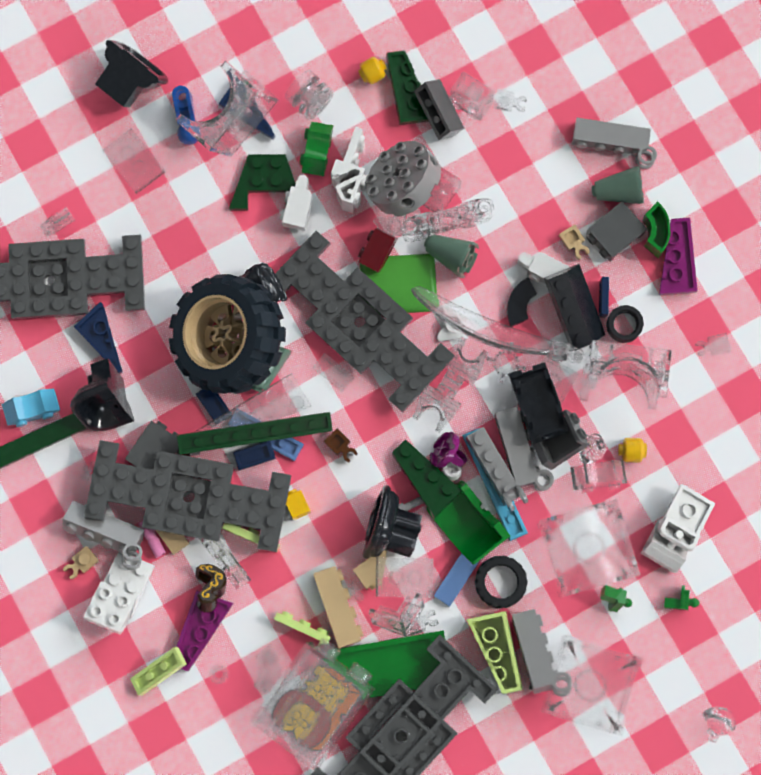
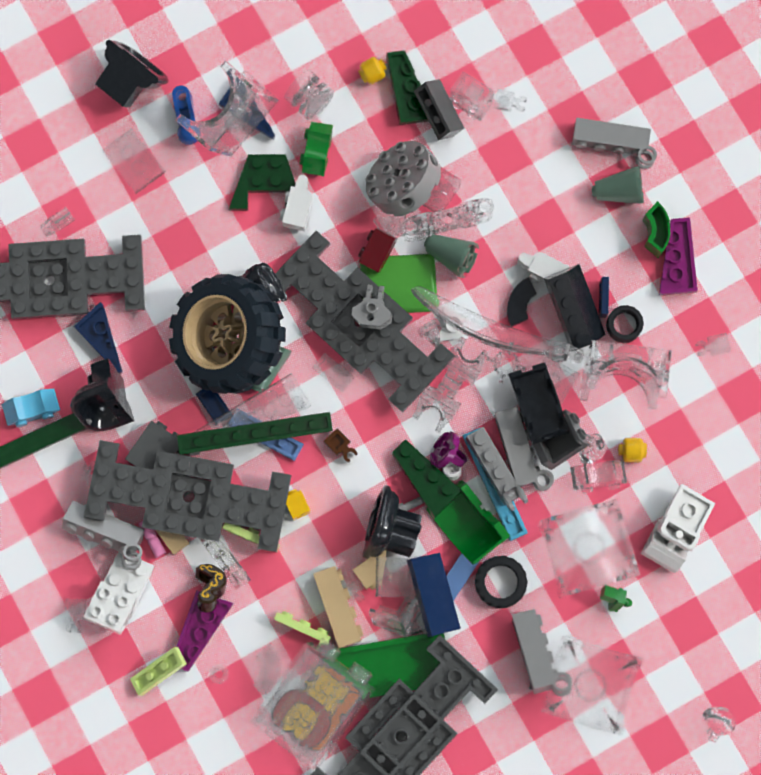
tan plate [63,546,99,579] -> none
dark blue tile [233,441,276,471] -> none
white piece [331,127,367,213] -> none
yellowish green wedge [467,611,524,694] -> none
tan plate [559,224,590,260] -> none
dark grey panel [586,201,647,262] -> none
green piece [664,585,700,611] -> none
none -> clear plate [64,599,86,633]
none -> light grey hinge [351,285,393,330]
none -> dark blue tile [407,553,461,637]
none -> clear tile [418,318,440,348]

